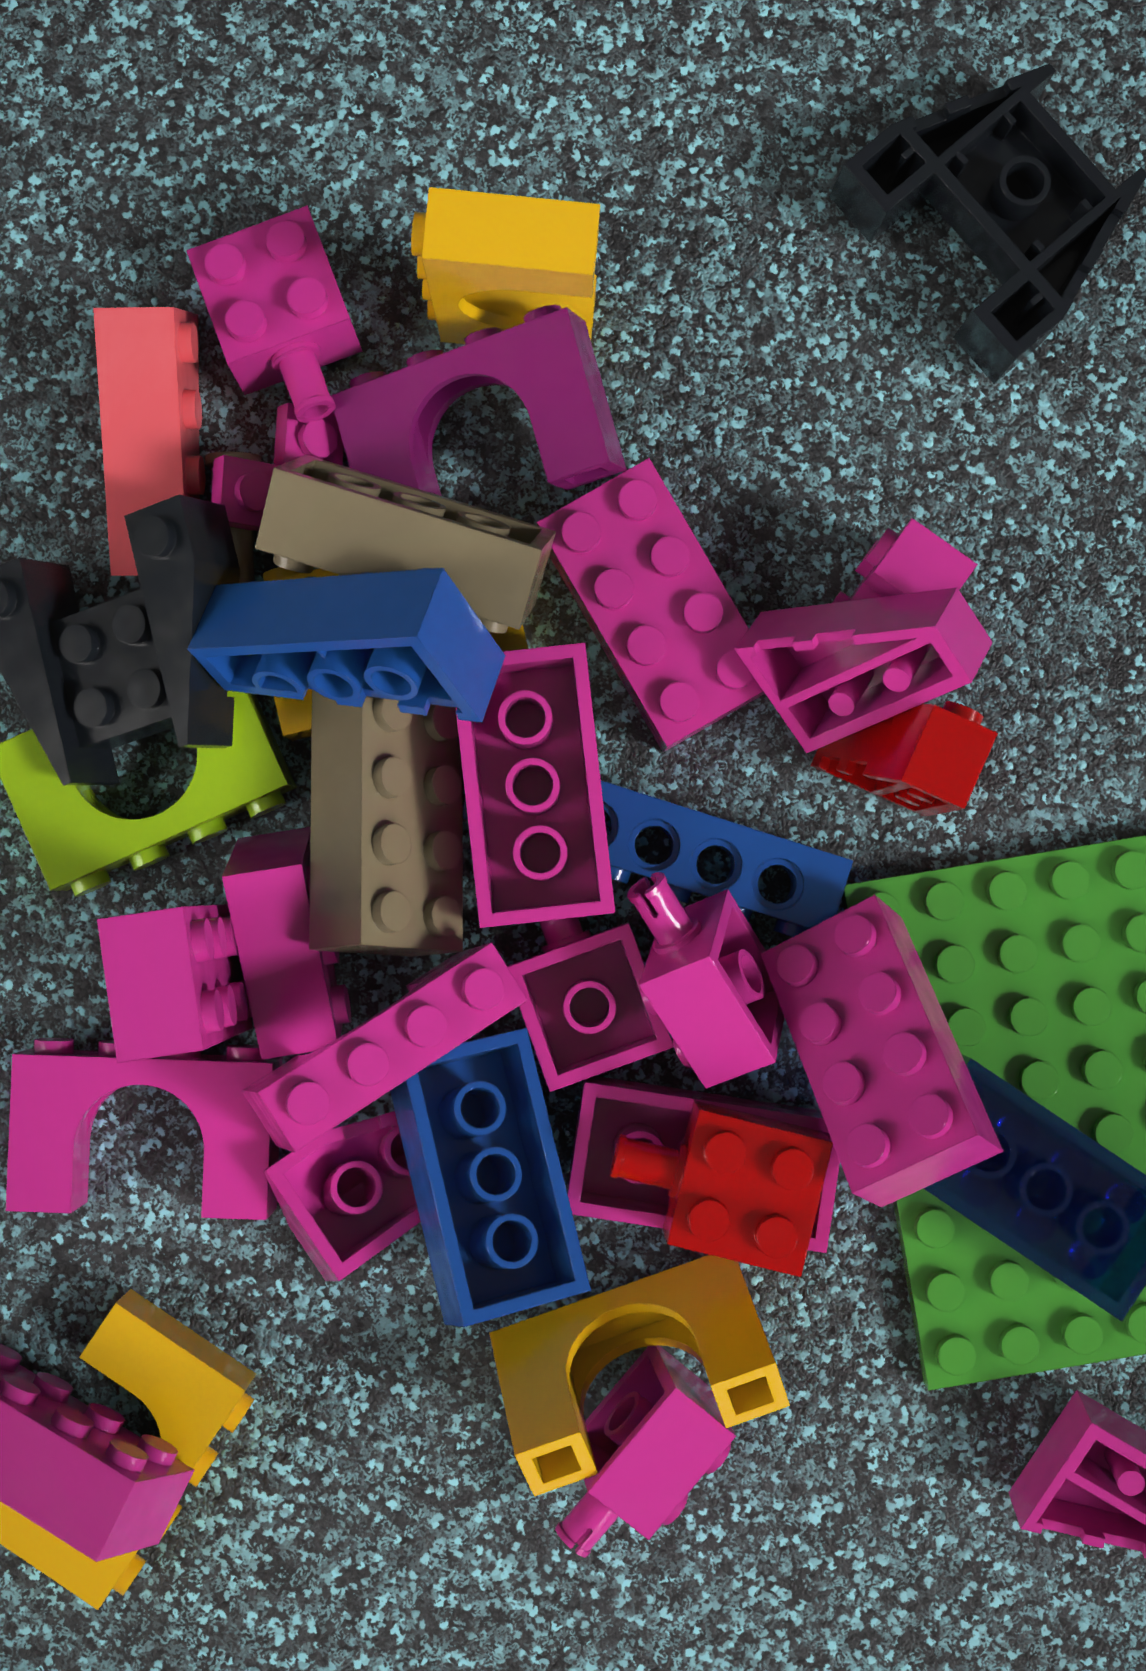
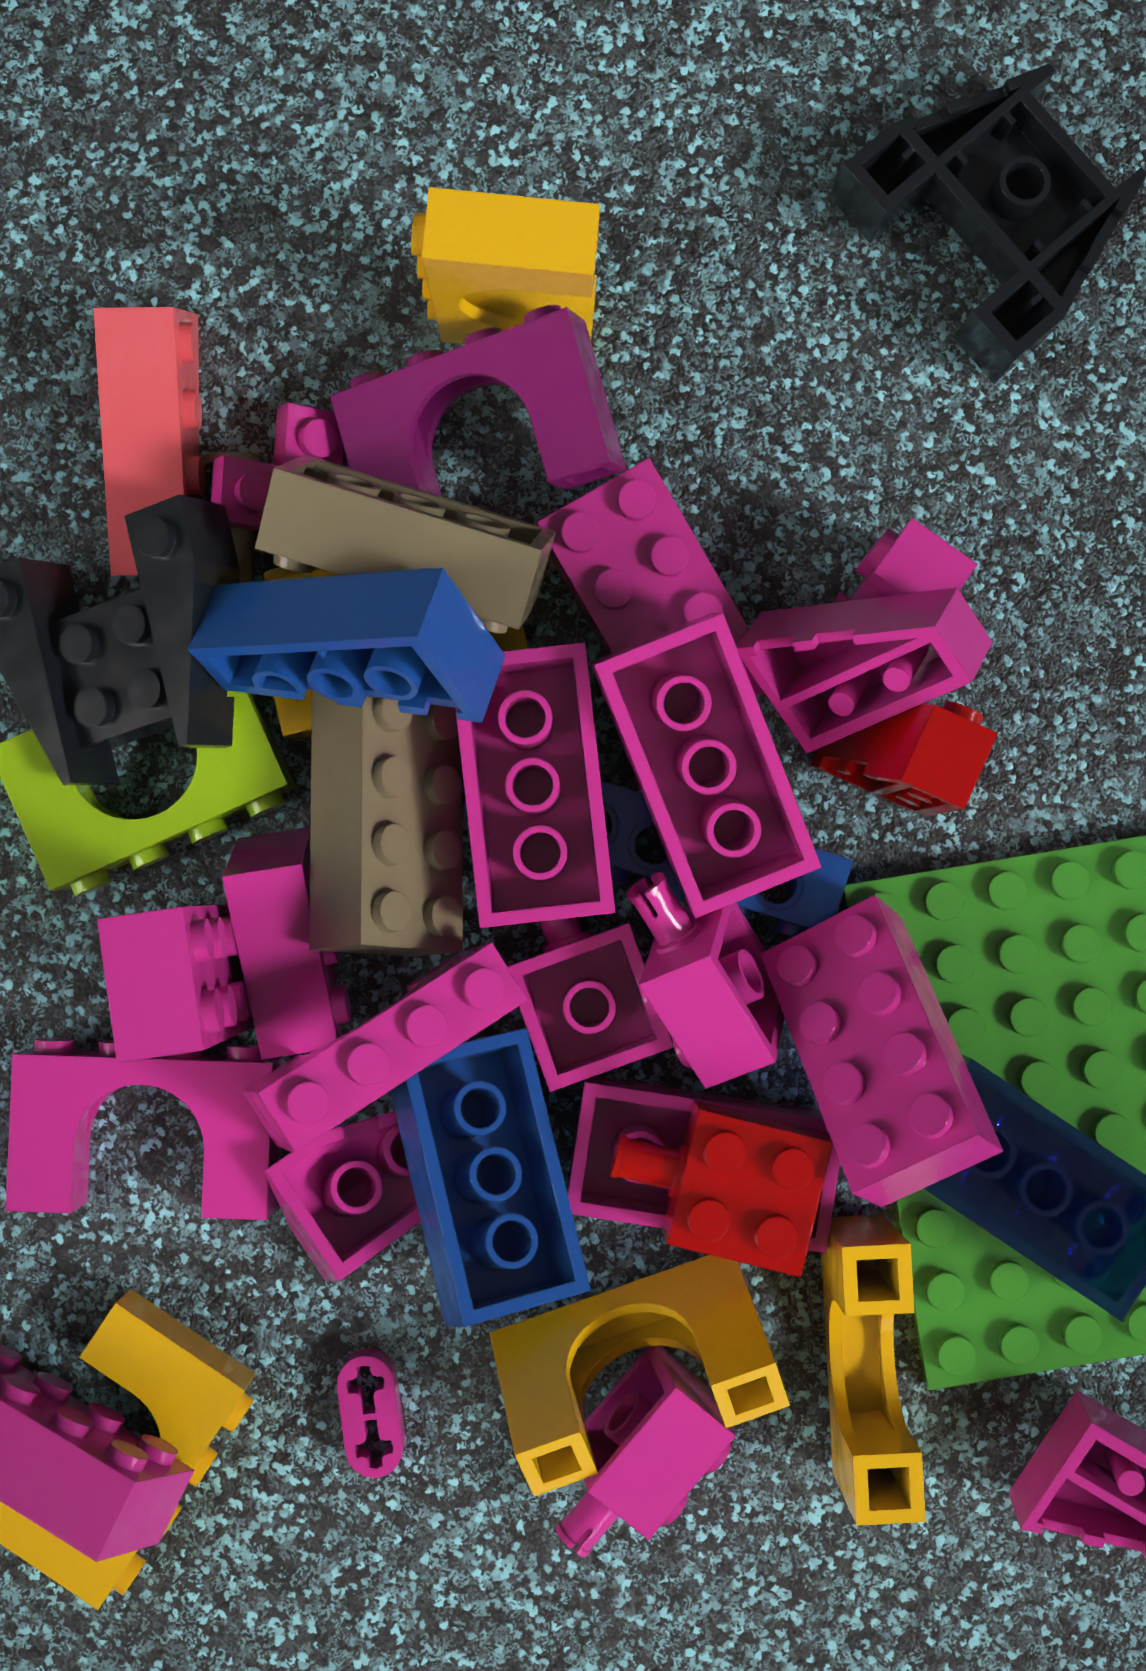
dark pink brick [186,205,363,423] -> none
none -> dark pink beam [337,1348,405,1478]
none -> dark pink brick [589,613,821,918]
none -> yellow arch [821,1214,926,1526]

